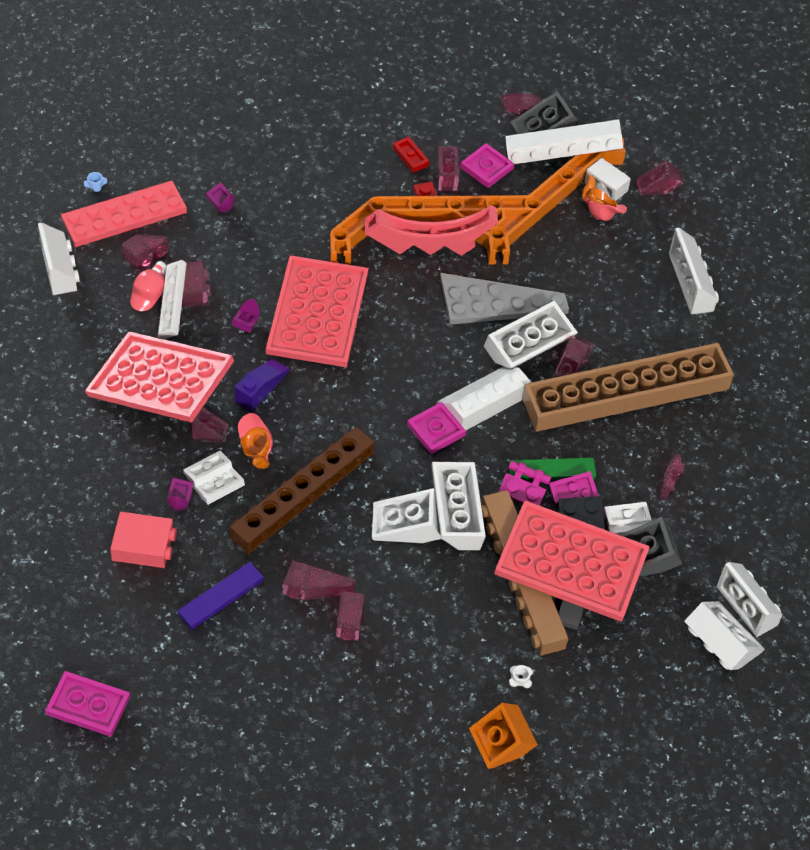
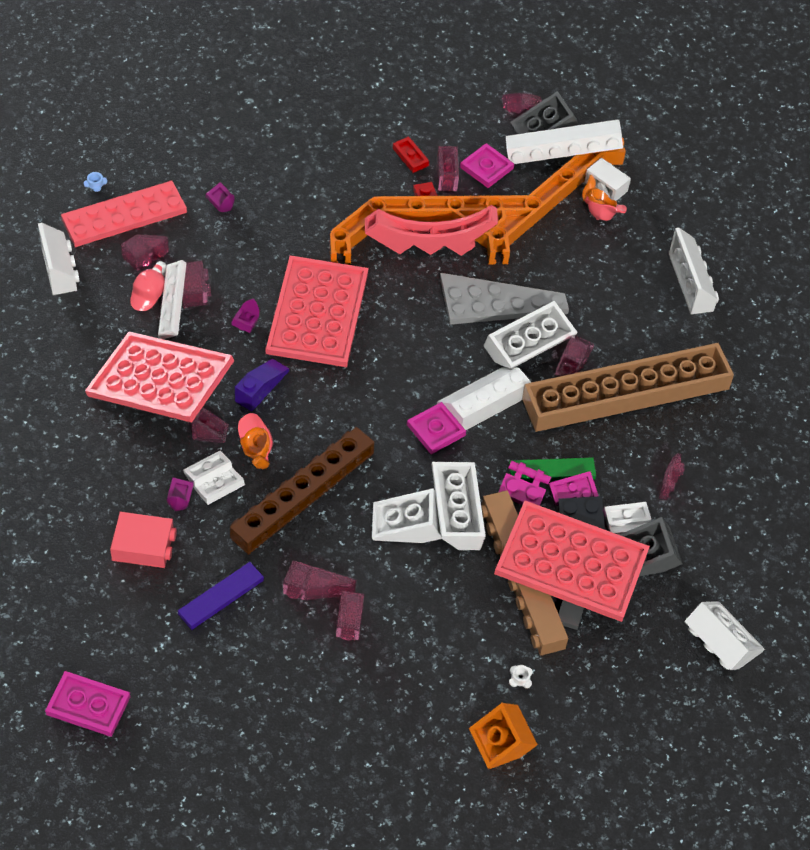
clear pink slope [636,160,683,196] -> none
white slope [717,562,782,637] -> none

